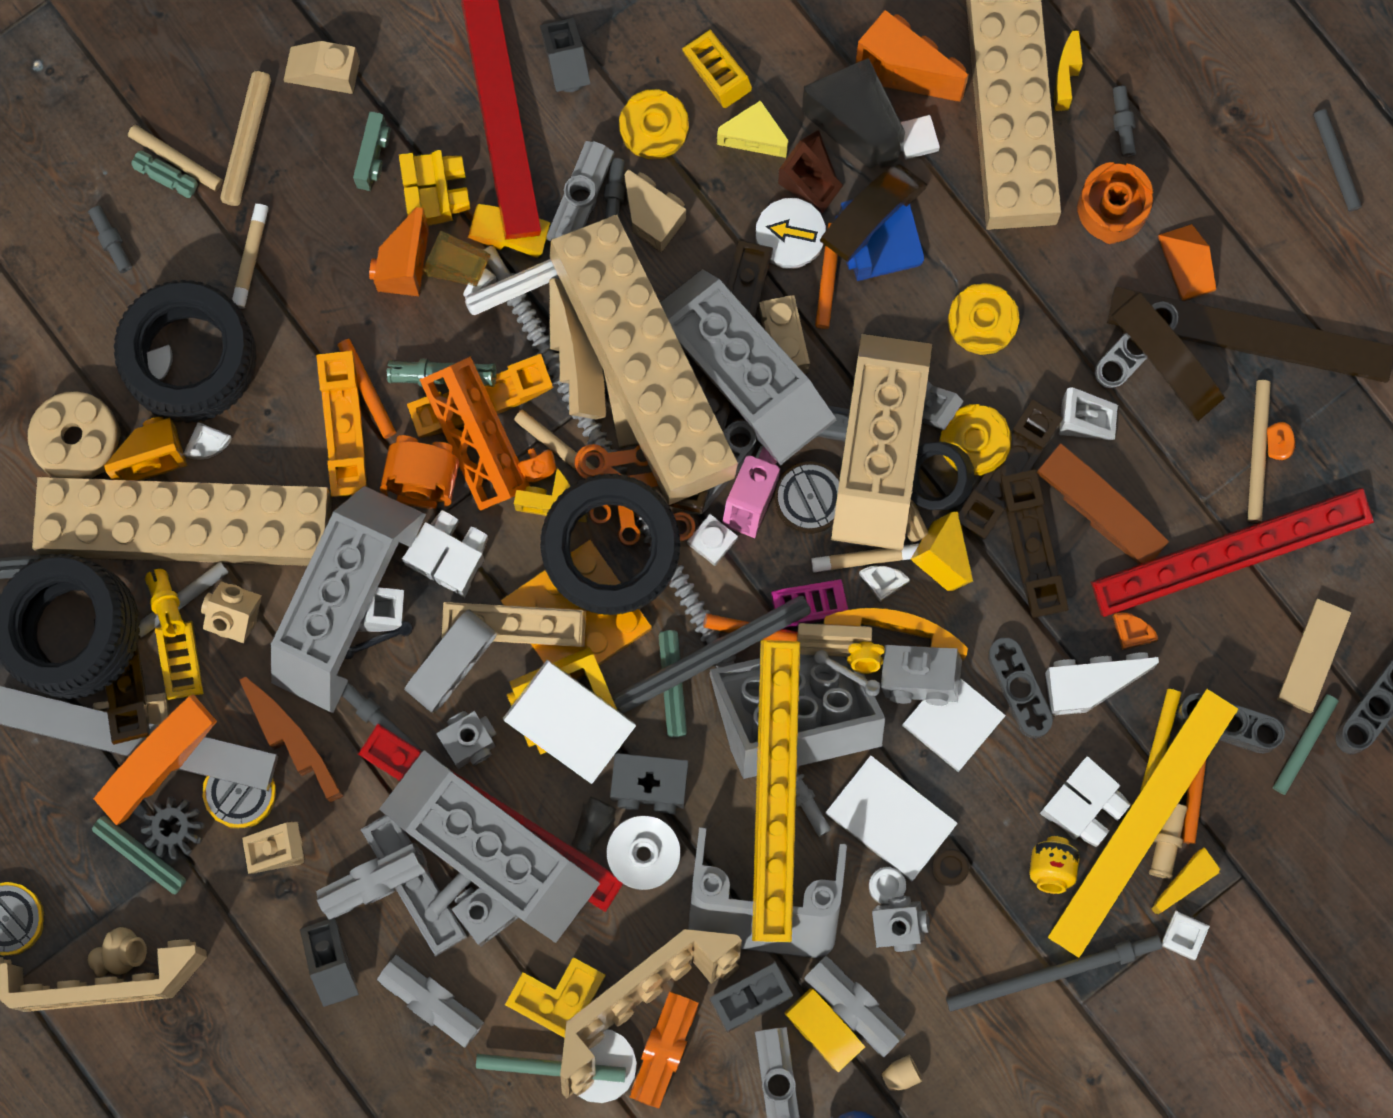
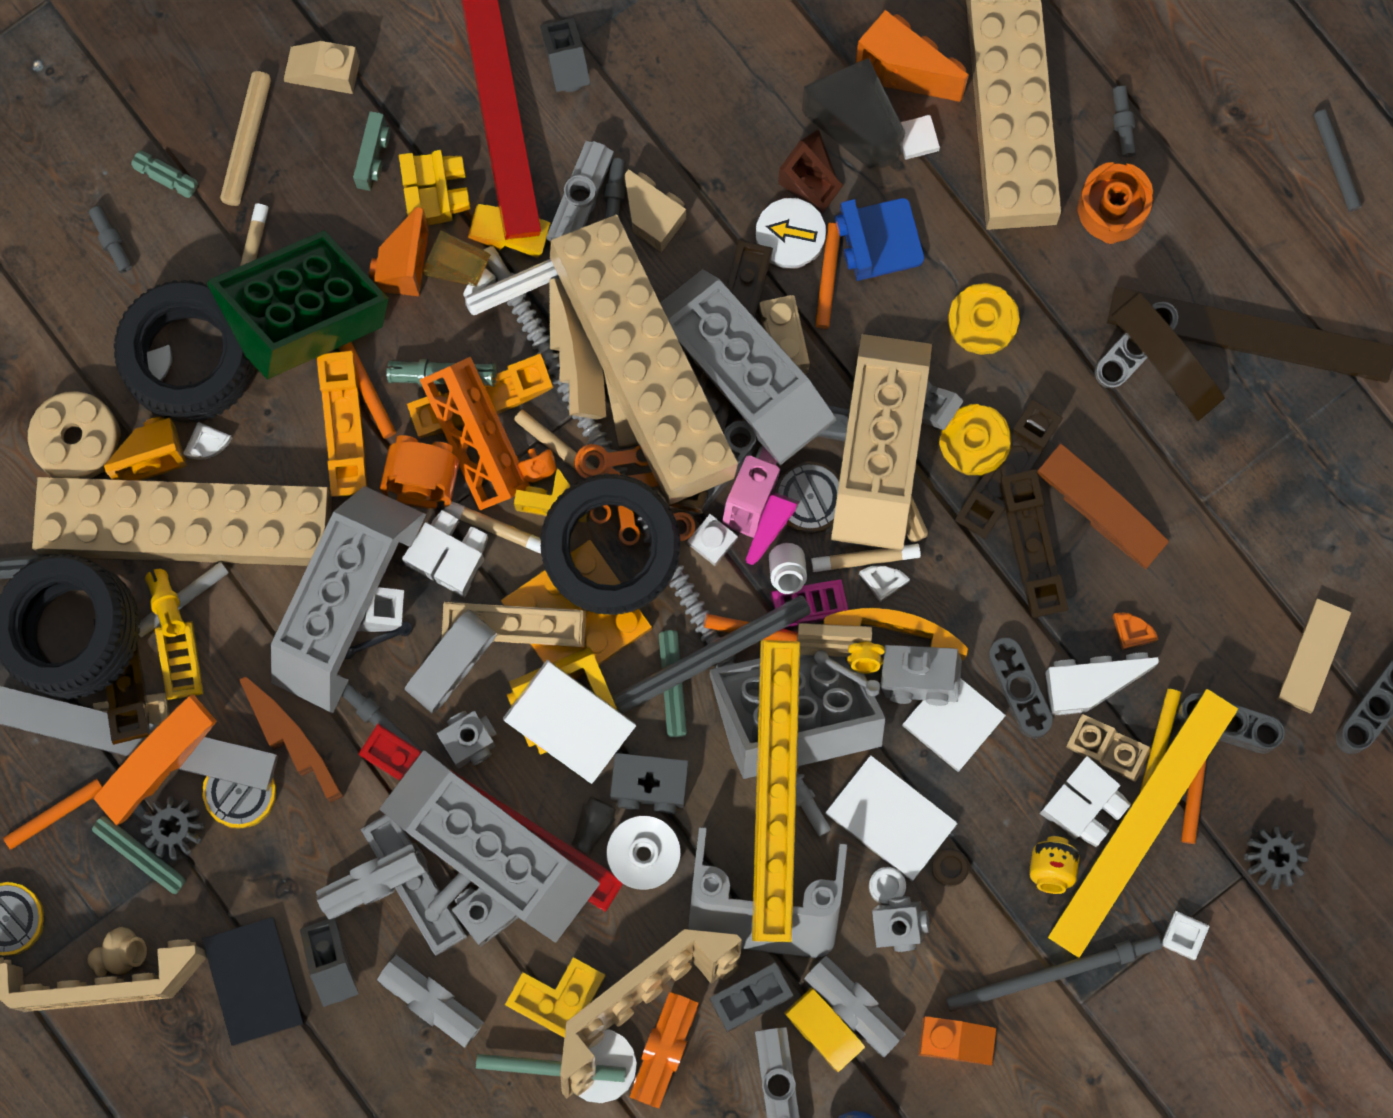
tan bar [128,124,223,191] -> none
tan brick [201,581,262,643] -> none
tan slope [242,822,304,874] -> none
yellow tile [619,89,689,160] -> none
yellow slope [682,29,752,108] -> none
light yellow slope [717,101,788,158] -> none
dark brown slope [820,164,928,262] -> none
tan hose [882,1054,922,1091] -> none
yellow slope [910,512,973,591] -> none
black tyre [911,442,975,510] -> none
yellow slope [1054,31,1083,111] -> none
white slope [1059,388,1118,440] -> none
red tile [1091,488,1374,617] -> none
tan pin [1149,804,1188,879] -> none
yellow slope [1151,847,1220,915] -> none
orange slope [1158,224,1216,301] -> none
tan bar [1247,380,1271,523] -> none
orange piece [1267,422,1295,460] -> none
sand green bar [1273,694,1339,795] -> none
none -> orange bar [3,778,103,850]
none -> black tile [202,917,304,1046]
none -> dark green slope [207,230,389,380]
none -> tan bar [444,501,541,554]
none -> dark pink slope [746,492,800,565]
none -> white brick [769,543,807,594]
none -> orange slope [918,1016,996,1065]
none -> tan slope [1067,714,1151,782]
none -> dark grey gear [1244,826,1308,890]

